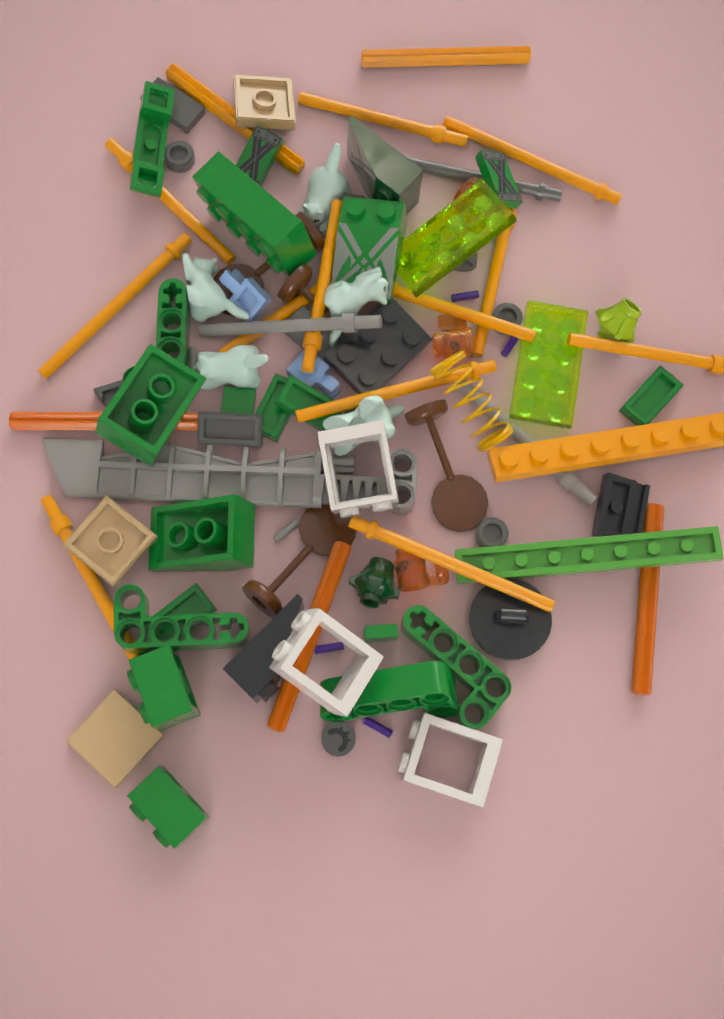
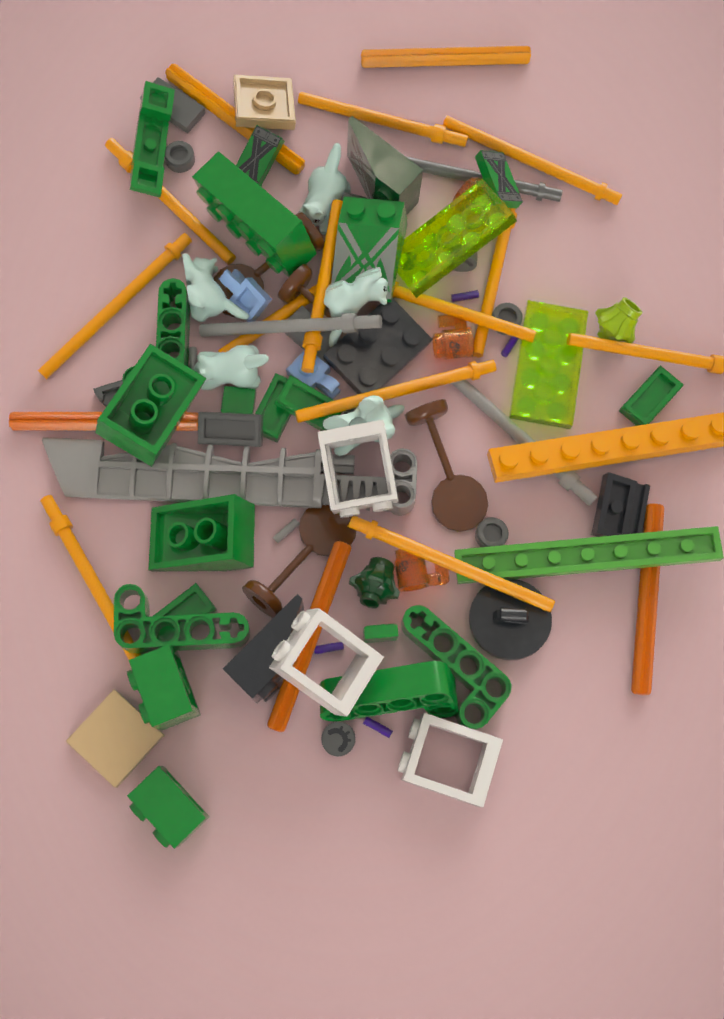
tan tile [63,495,158,588] -> none
yellow piece [430,350,513,452] -> none

